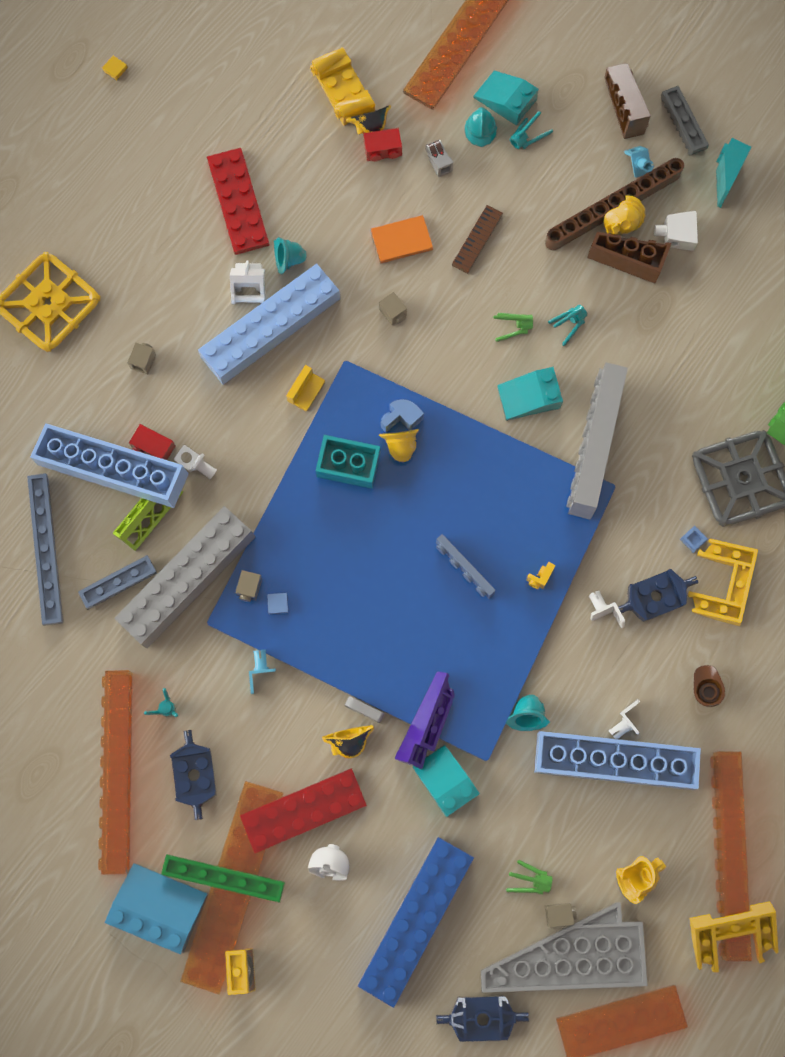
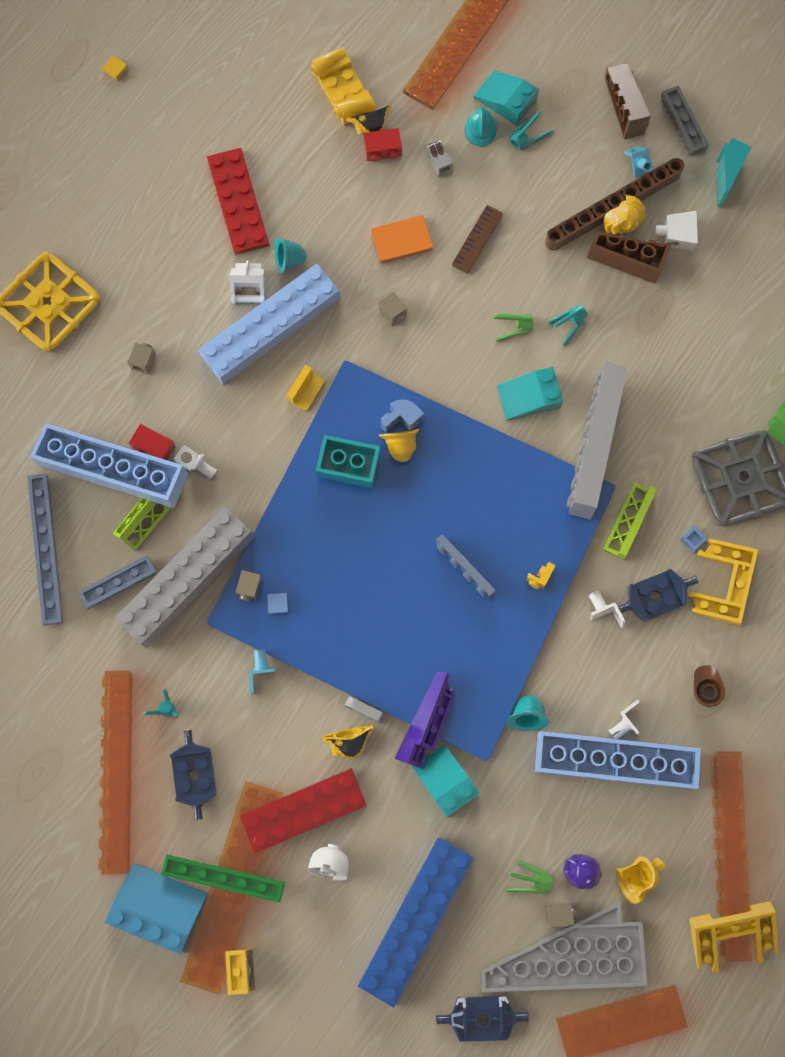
none -> dark purple piece [563,854,602,889]
none -> lime fence [603,482,657,560]

